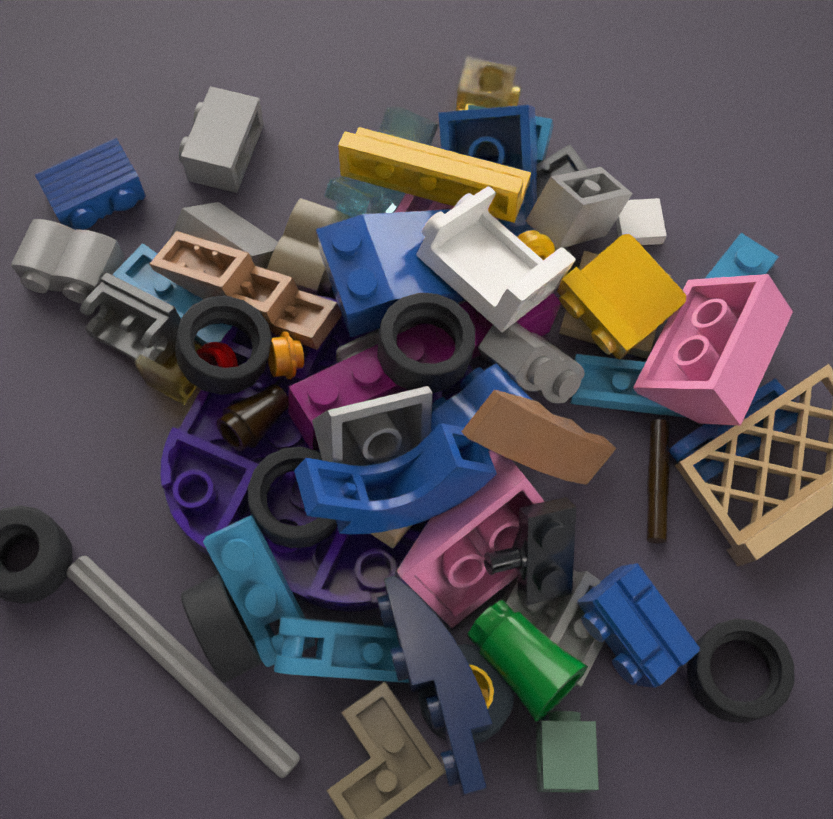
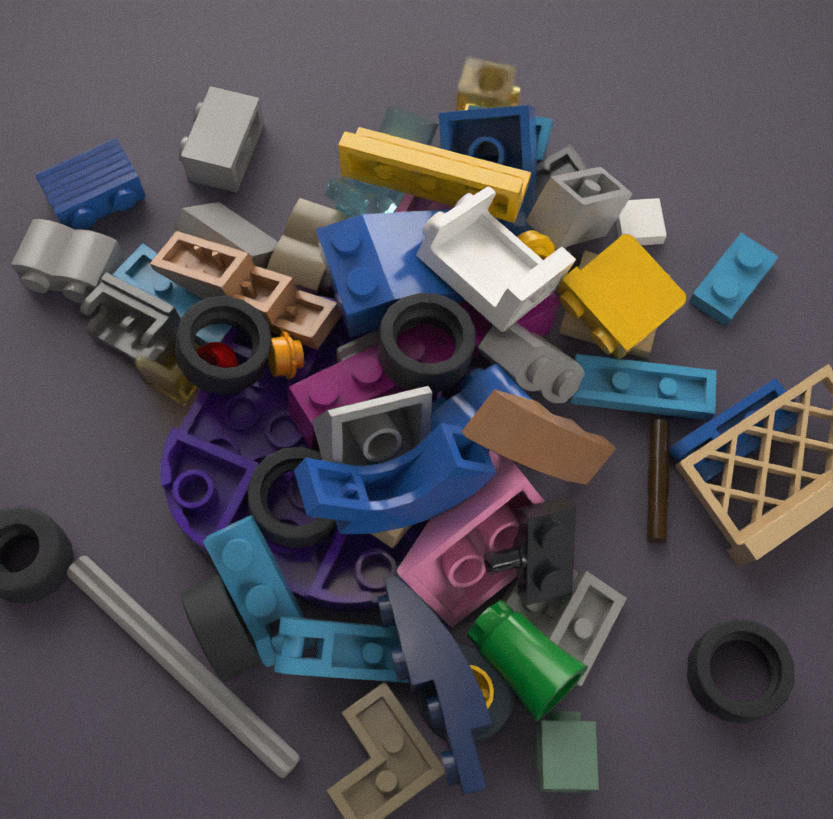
dark brown cone [217,384,289,452] -> none
blue brick [577,563,700,688] -> none
bright pink slope [633,274,793,426] -> none

